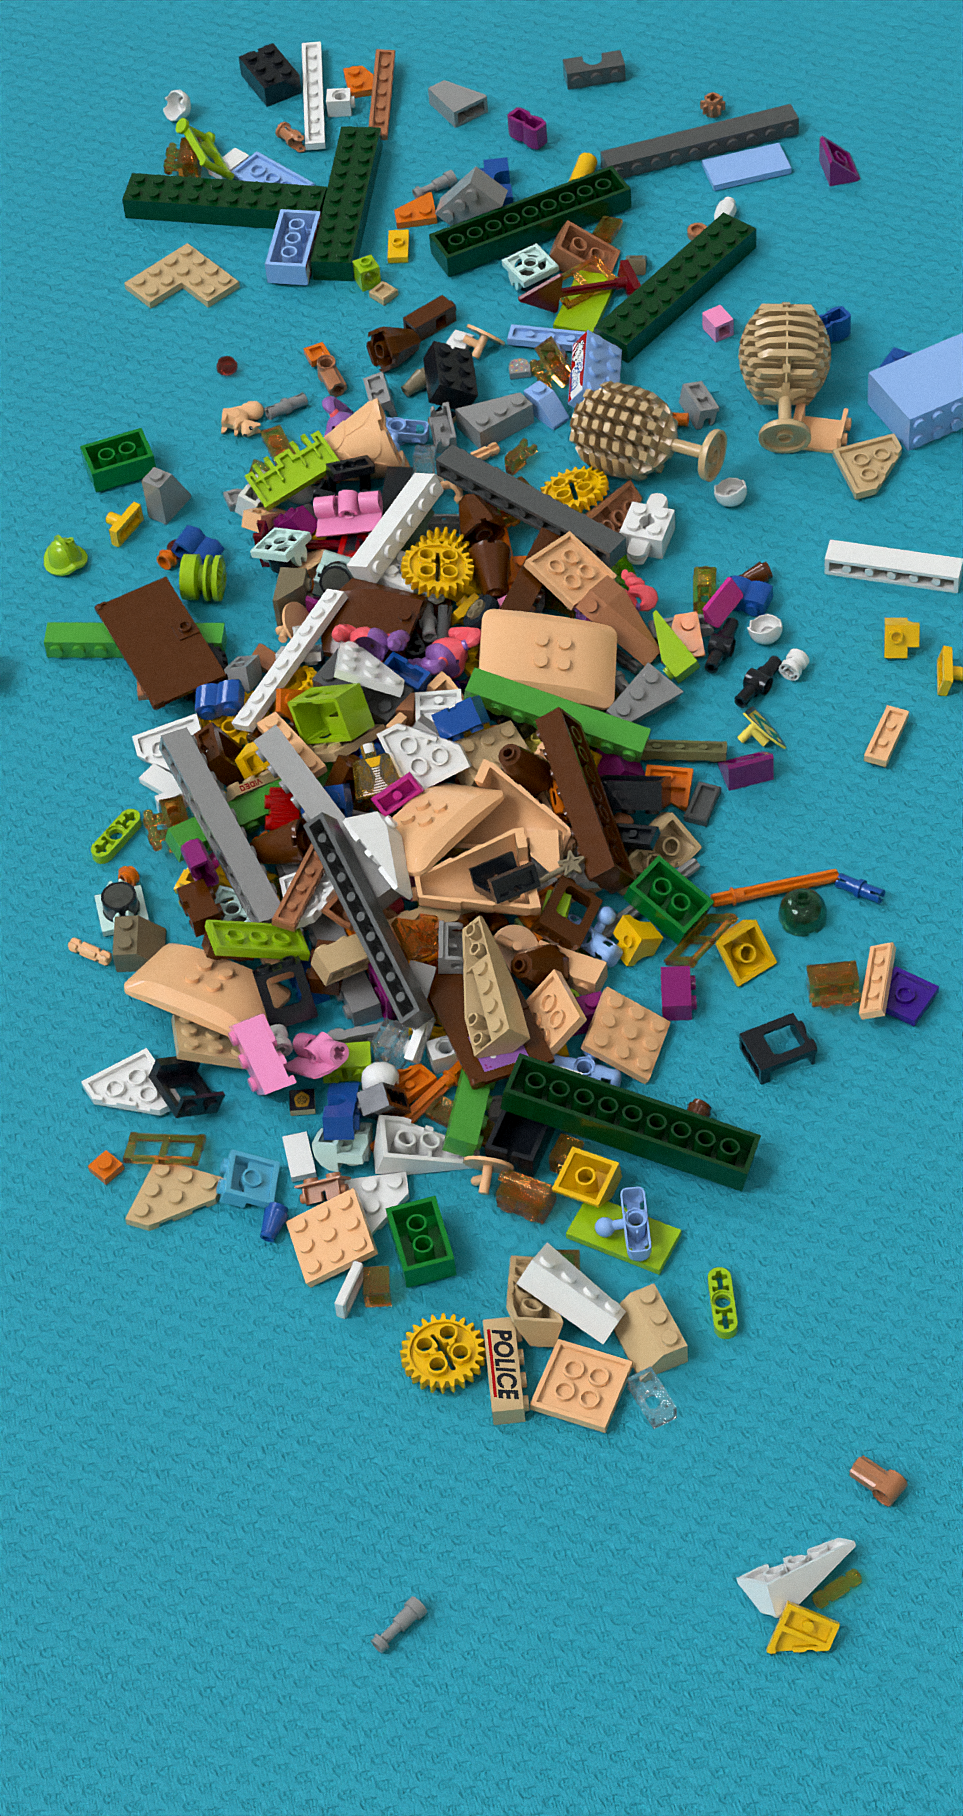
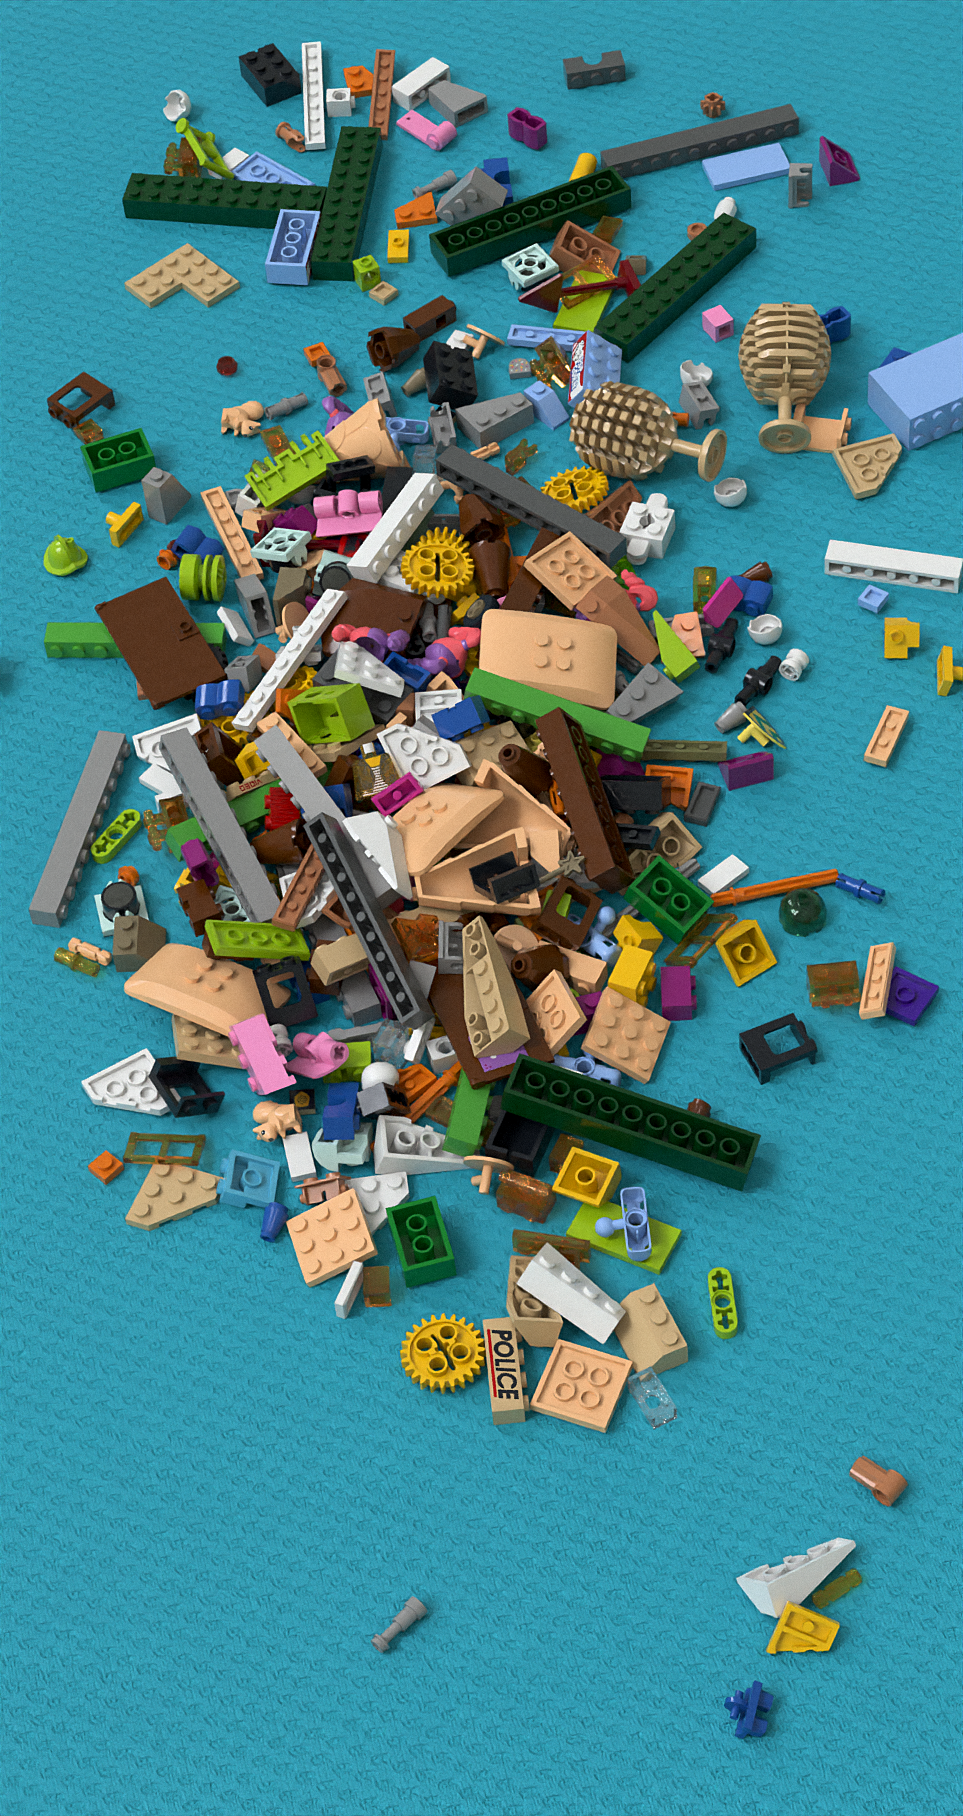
none -> light grey brick [29,730,130,928]
none -> reddish brown window [47,371,115,433]
none -> clear yellow axle [54,947,100,977]
none -> clear orange plate [73,419,104,444]
none -> light nougat plate [200,486,264,580]
none -> white tile [217,606,254,647]
none -> light grey slope [234,574,276,638]
none -> light nougat animal [253,1100,302,1142]
none -> white brick [391,57,451,111]
none -> bright pink door [396,110,457,151]
none -> clear orange plate [512,1229,591,1263]
none -> yellow brick [608,944,657,1008]
none -> white hair [680,360,713,387]
none -> white tile [698,854,749,896]
none -> light grey cone [714,701,747,734]
none -> blue hips [724,1680,774,1739]
none -> light grey hinge [788,163,812,208]
none -> light blue plate [858,584,889,613]

